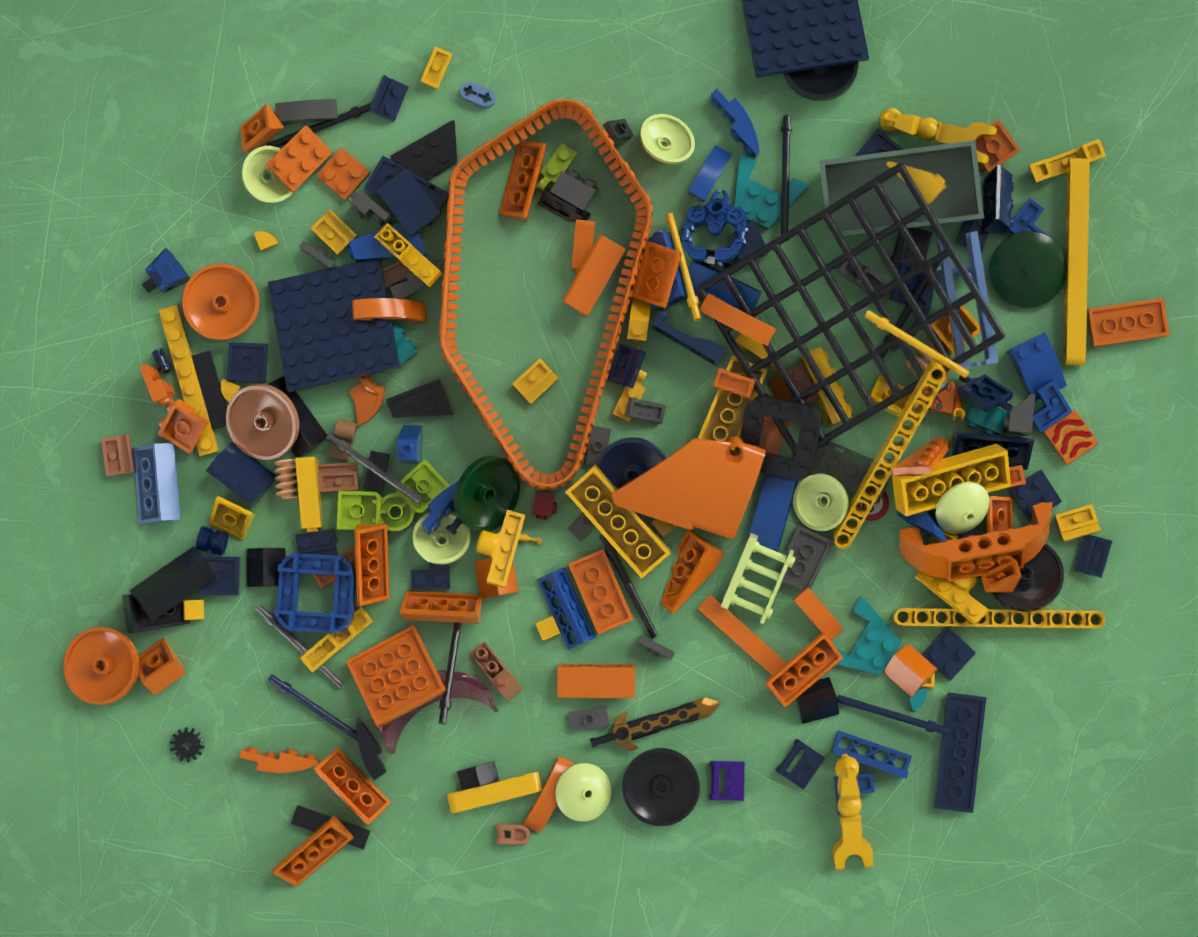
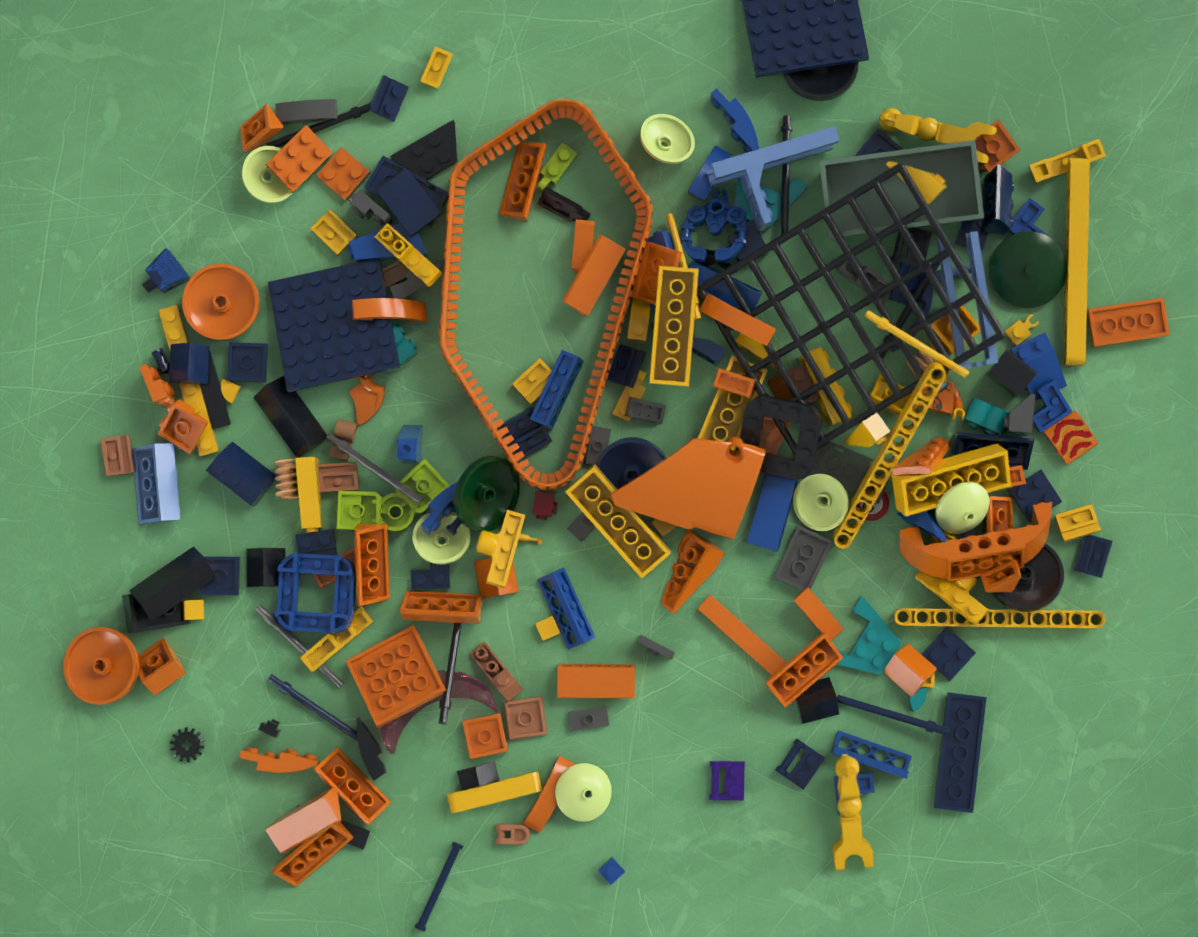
clear blue wheel [196,526,229,556] -> none
yellow slope [209,496,256,540] -> none
nougat dish [226,384,299,460] -> none
yellow tile [254,231,279,251] -> none
dark grey plate [300,241,336,269] -> none
black plate [364,451,390,492] -> none
black wing [386,379,454,418] -> none
medium blue beam [460,82,495,108] -> none
dark grey slope [550,169,599,211] -> none
orange plate [568,549,633,635] -> none
sword [590,698,720,751] -> none
black bar [599,534,658,638] -> none
black plate [603,119,634,141] -> none
black dish [622,748,700,826] -> none
yellowish green fence [721,533,796,624] -> none
dark blue plate [958,374,1013,412] -> none
none -> dark blue slope [169,342,209,385]
none -> black plate [258,719,281,738]
none -> slope [265,786,341,854]
none -> dark blue bar [414,841,464,932]
none -> orange plate [462,713,508,759]
none -> dark blue slope [500,406,552,459]
none -> nougat tile [504,696,547,740]
none -> blue fence [530,350,584,430]
none -> blue plate [598,857,625,885]
none -> yellow brick [650,266,699,386]
none -> medium blue piece [706,126,840,232]
none -> yellow slope [844,413,891,448]
none -> black slope [985,349,1037,398]
none -> yellow plate [1004,314,1039,346]

